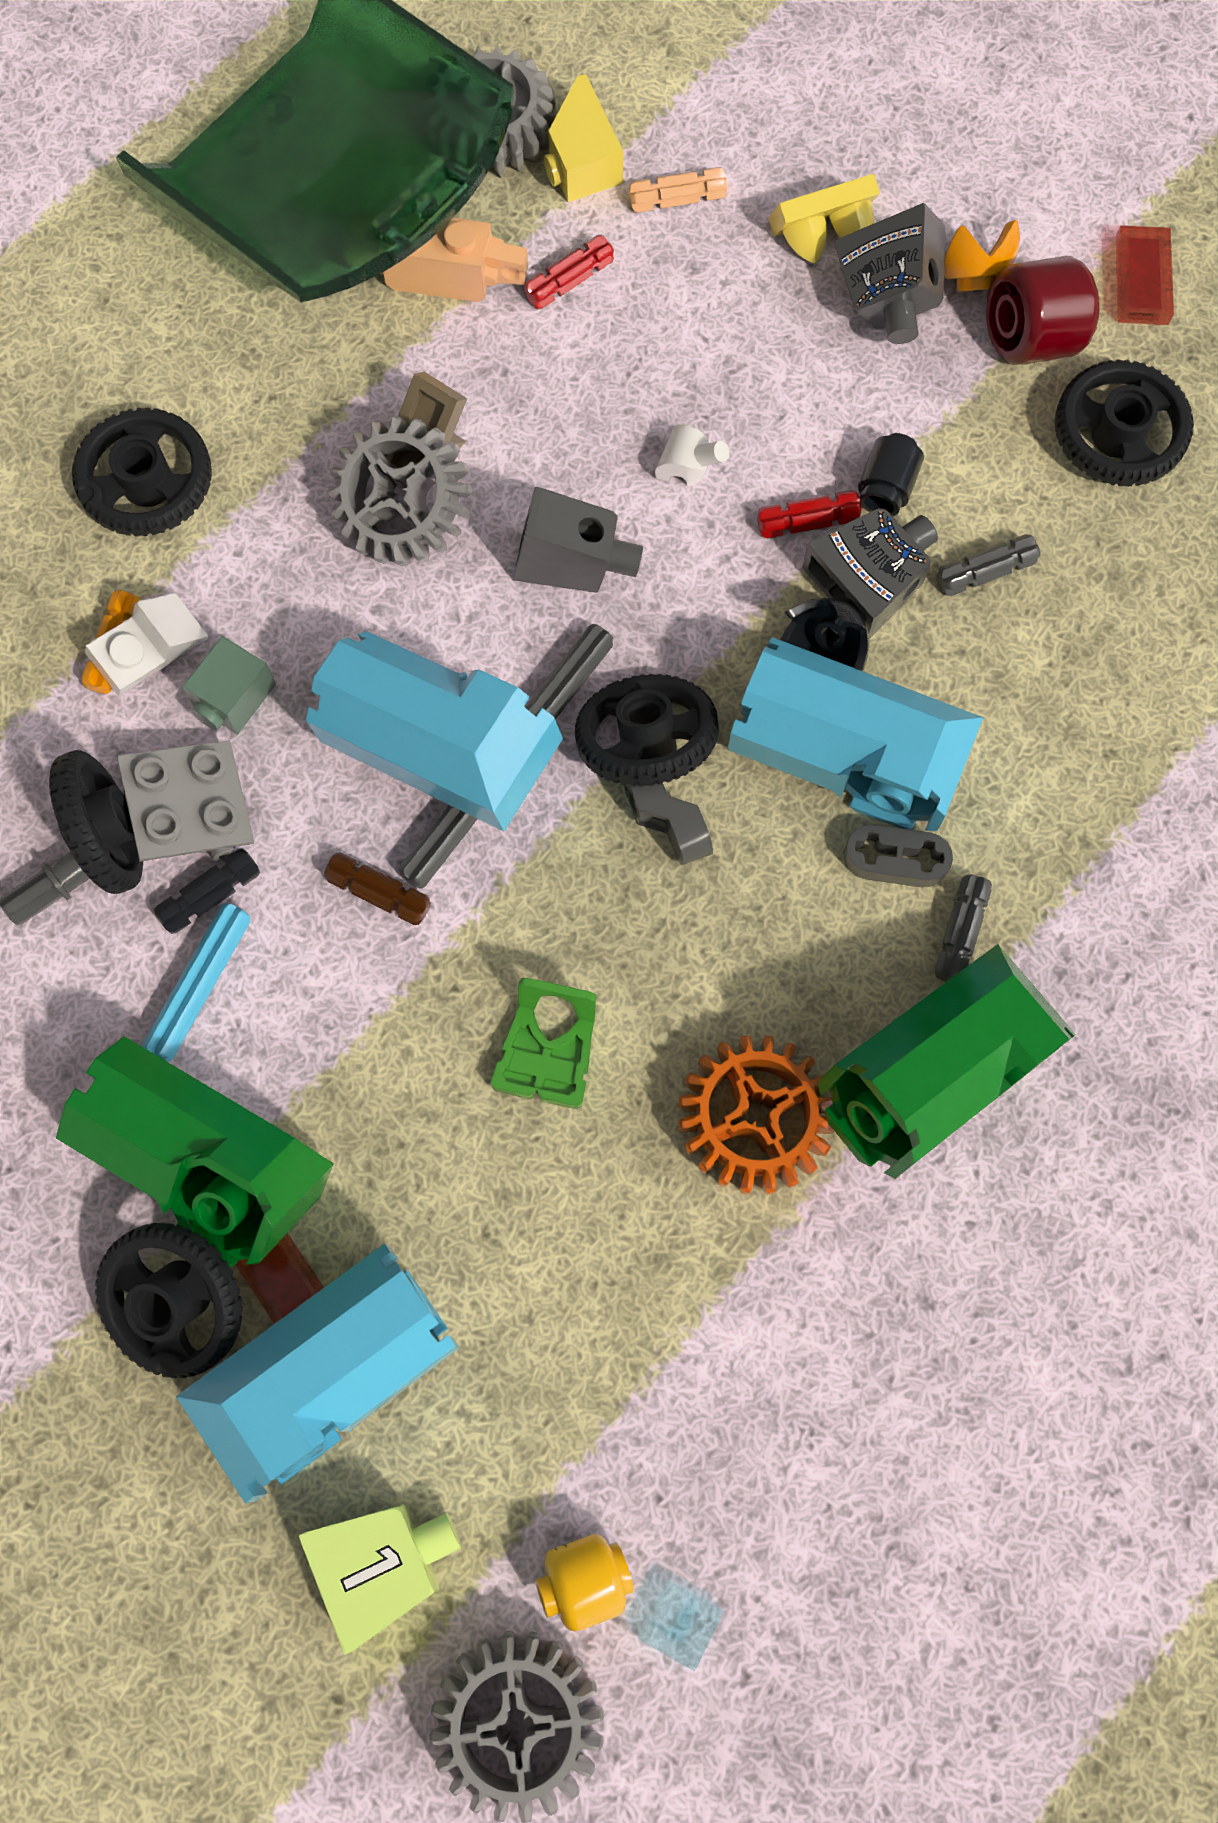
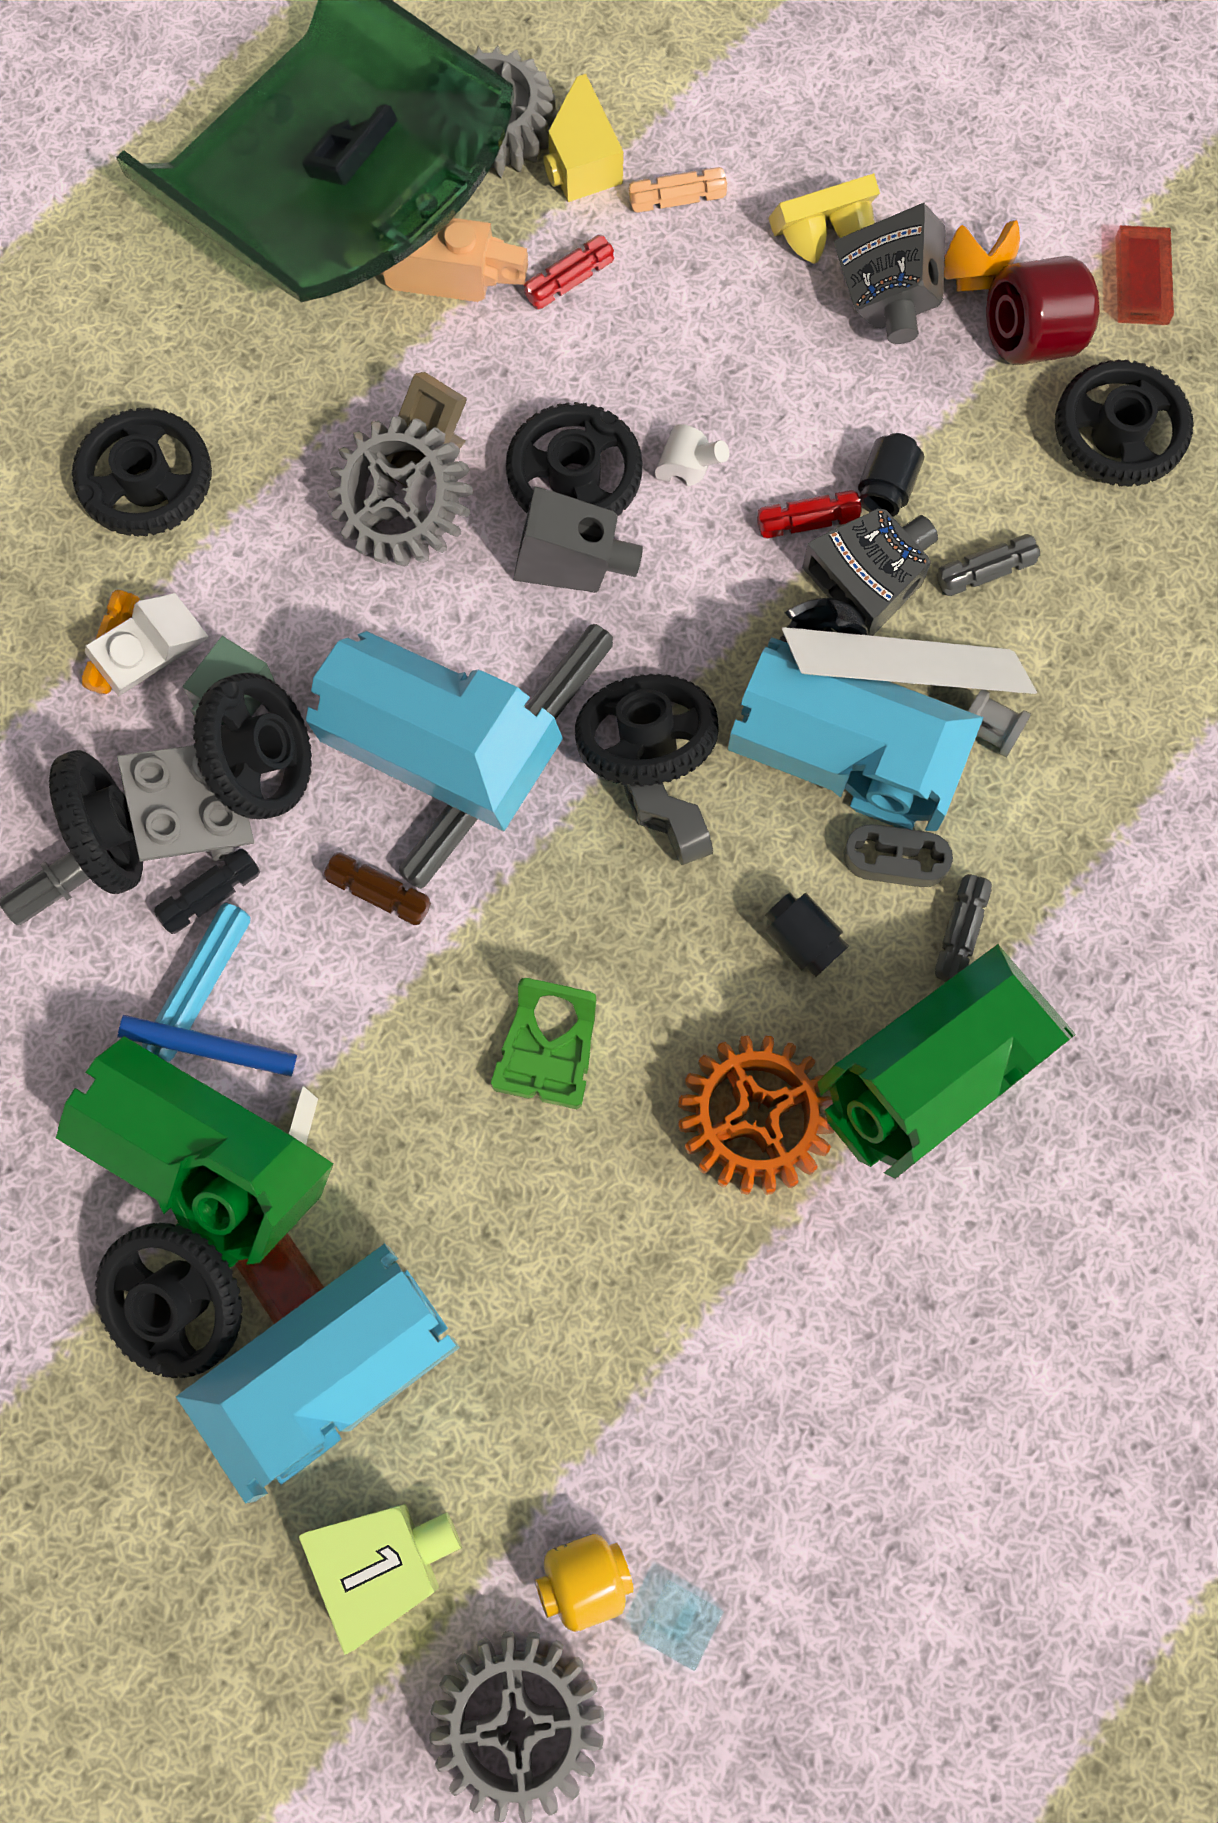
none -> blue bar [117,1015,297,1077]
none -> black wheel [193,673,312,819]
none -> white sticker [289,1086,318,1145]
none -> black tile [301,104,398,186]
none -> black wheel [506,402,643,516]
none -> black brick [764,892,849,977]
none -> white sticker [782,627,1037,694]
none -> light grey bush [968,689,1031,758]

